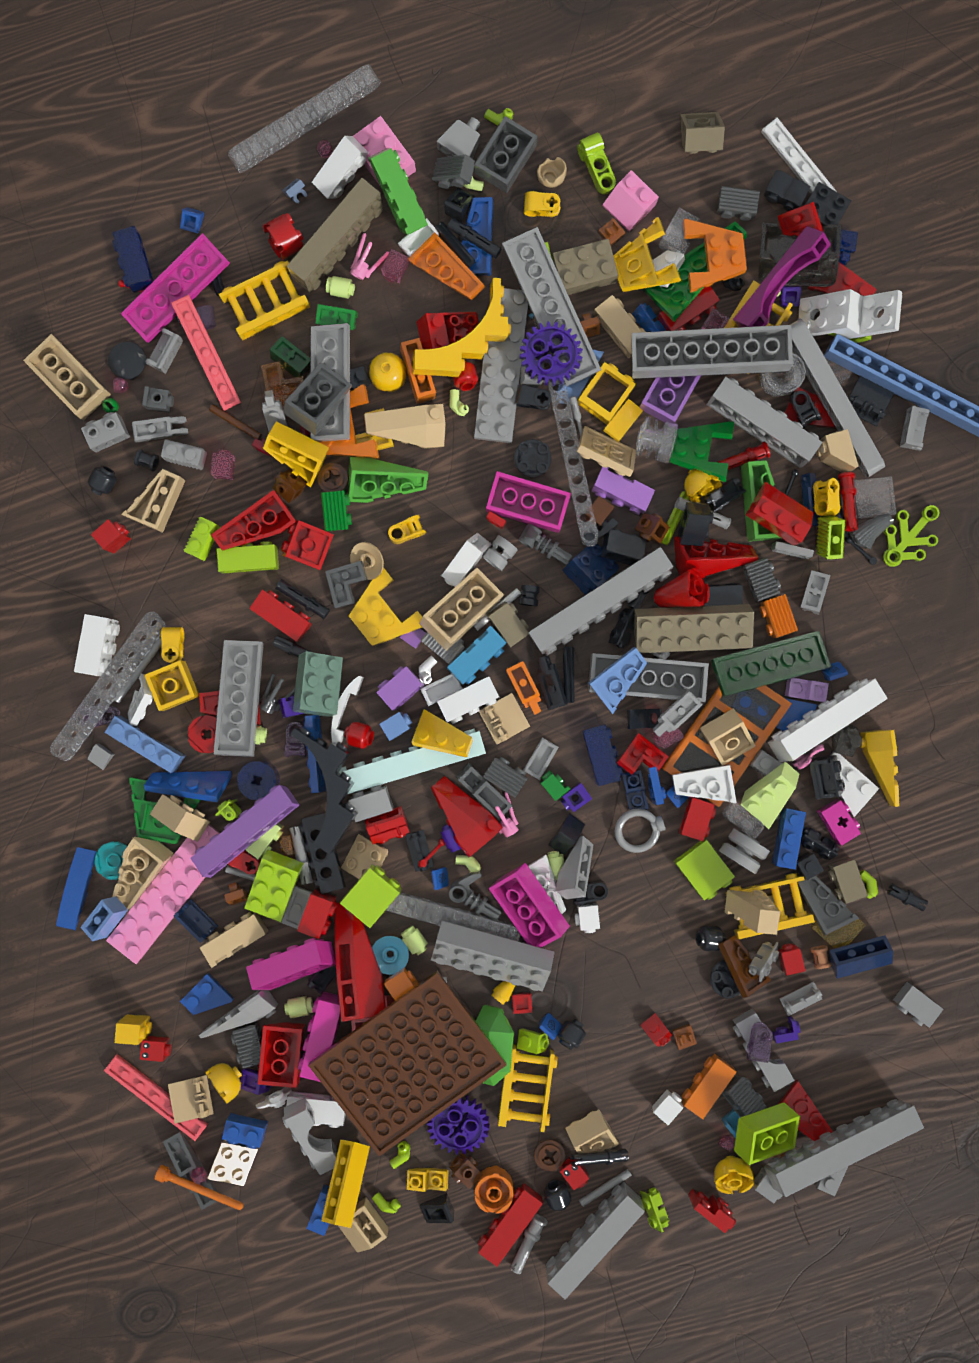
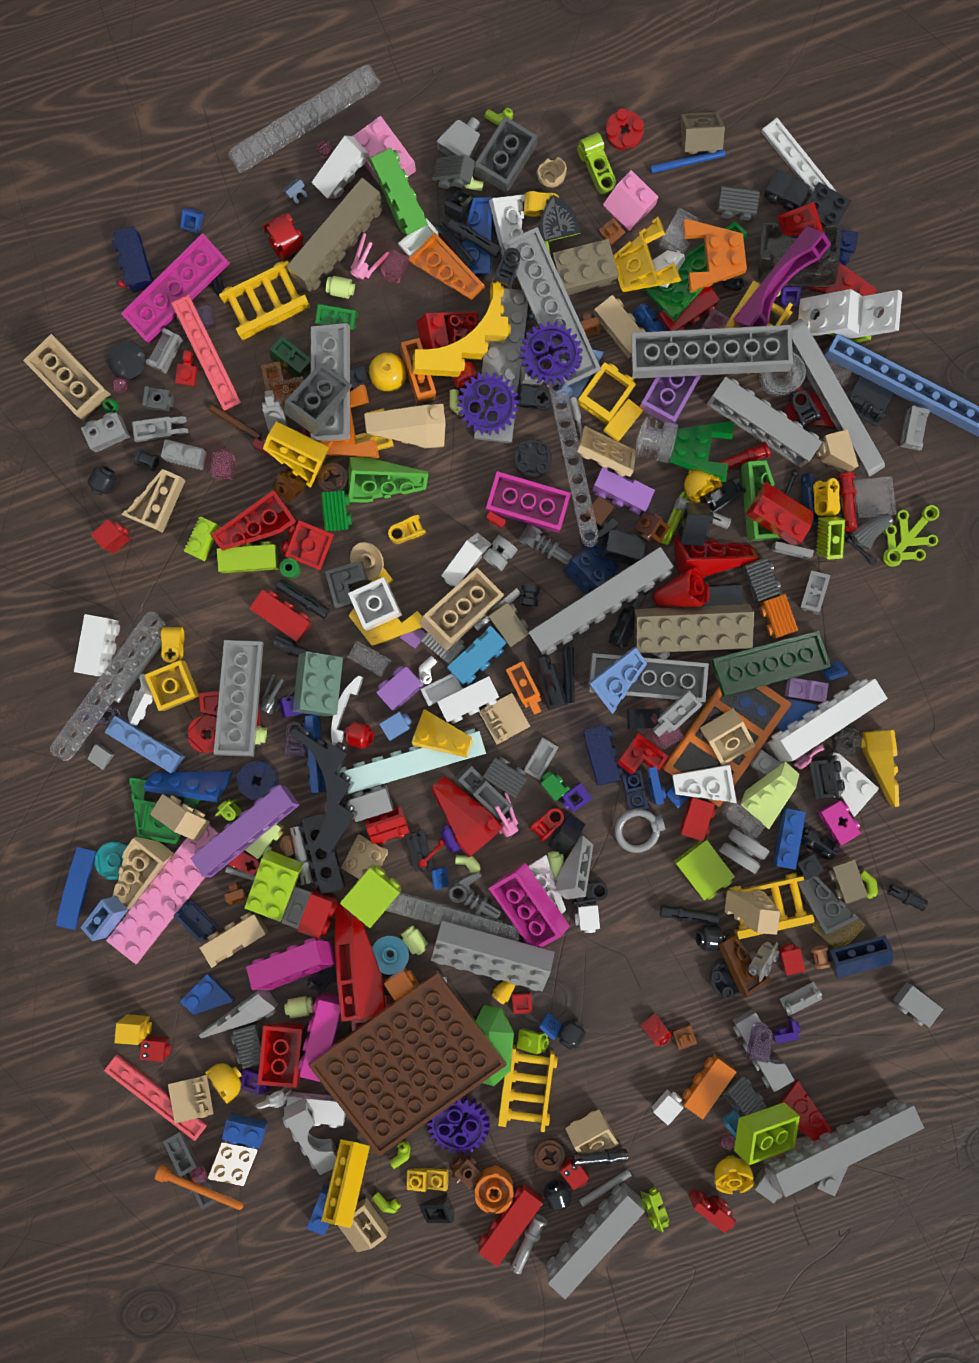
none -> red plate [175,350,198,387]
none -> green brick [280,558,301,579]
none -> white brick [348,577,402,631]
none -> clear brick [348,641,392,677]
none -> dark purple gear [457,371,520,436]
none -> white wing [489,194,525,258]
none -> black piece [493,248,521,289]
none -> red piece [529,806,564,842]
none -> shield [541,195,581,242]
none -> red plate [606,109,644,150]
none -> blue bar [650,149,726,174]
none -> black pin [660,905,719,925]

